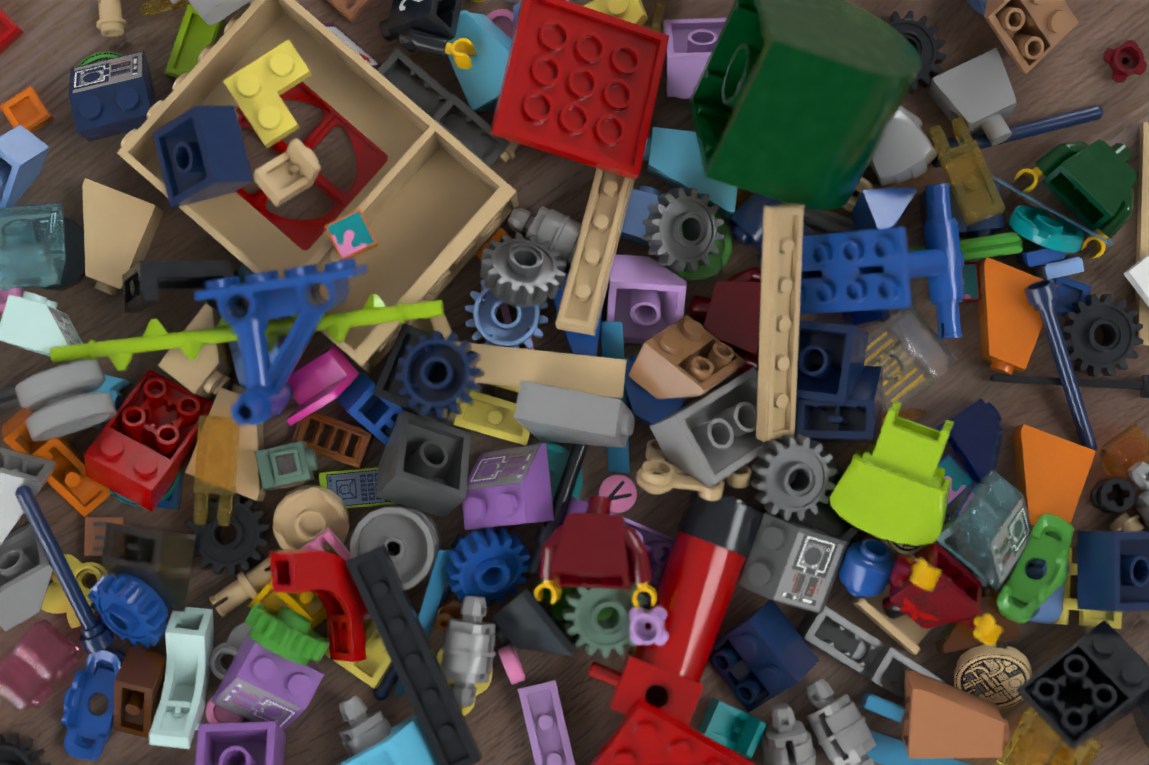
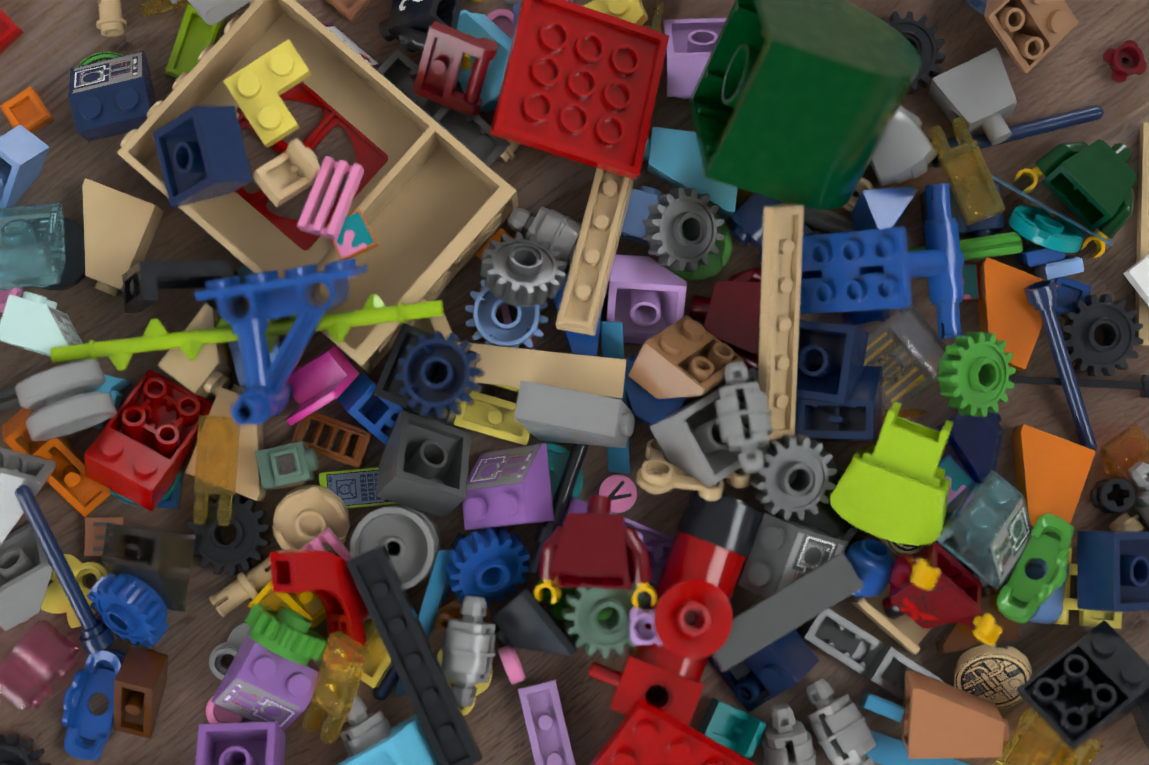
light aqua arch [149,606,214,749] -> none
none -> bright pink tile [297,156,364,240]
none -> clear yellow hinge [302,631,369,745]
none -> dark red plate [412,21,498,115]
none -> red dish [654,579,733,659]
none -> dark grey slope [712,553,864,672]
none -> light grey piece [715,362,773,473]
none -> bright green gear [937,331,1016,417]

